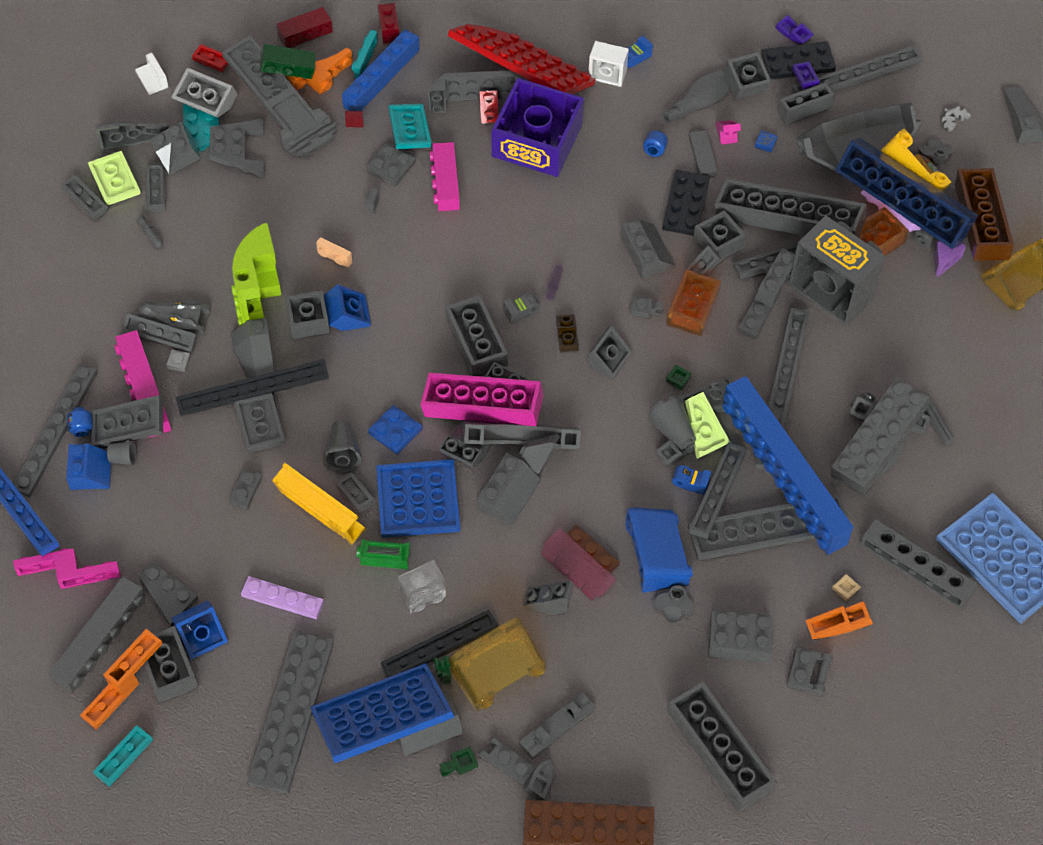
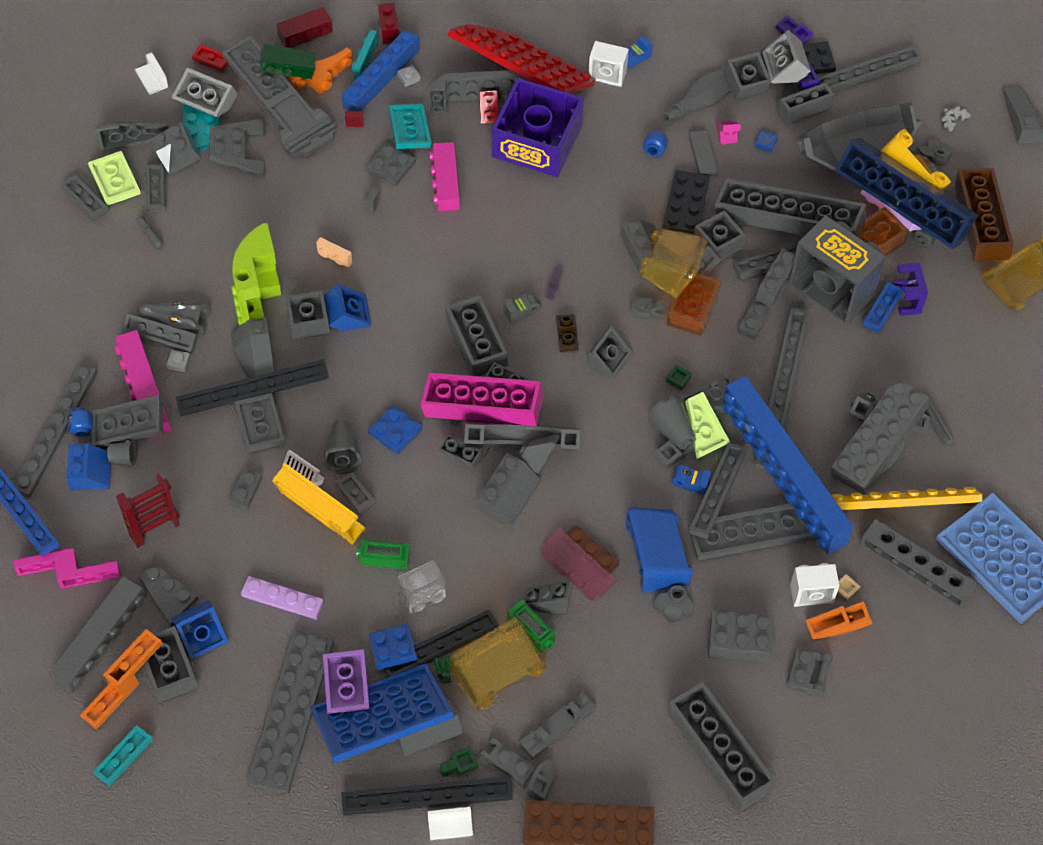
blue plate [376,459,460,538] -> none
medium lavender slope [934,240,966,277] -> none
none -> dark red fence [116,473,180,548]
none -> white panel [281,450,324,486]
none -> medium lavender slope [323,649,369,714]
none -> black plate [341,777,513,816]
none -> blue plate [369,624,417,670]
none -> light grey plate [397,65,421,87]
none -> white panel [428,807,473,840]
none -> green window [507,599,556,653]
none -> clear yellow windscreen [639,228,708,299]
none -> light grey slope [762,30,811,84]
none -> white brick [790,563,839,607]
none -> yellow plate [832,487,982,510]
none -> blue plate [863,282,904,333]
none -> dark purple panel [892,263,928,316]

